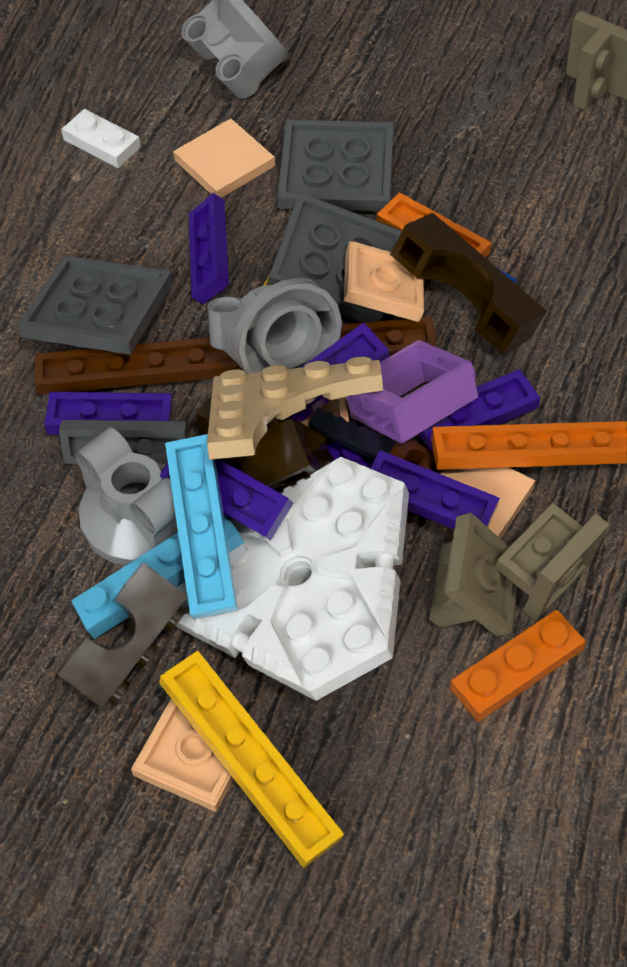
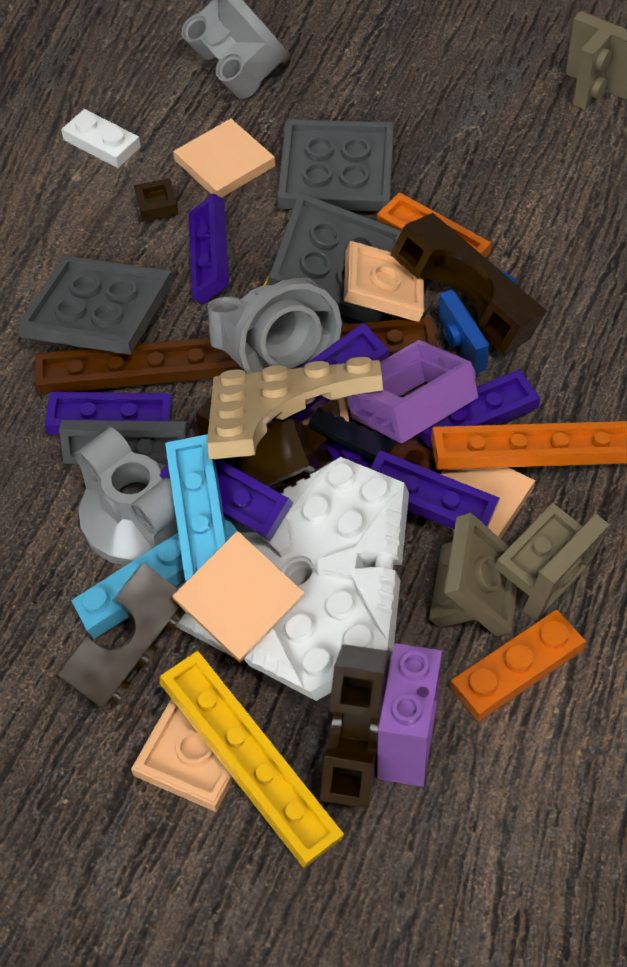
none -> dark brown plate [134,178,178,222]
none -> light nougat tile [172,531,305,662]
none -> dark brown arch [320,644,390,808]
none -> medium lavender window [377,643,442,787]
none -> blue plate [438,289,489,374]

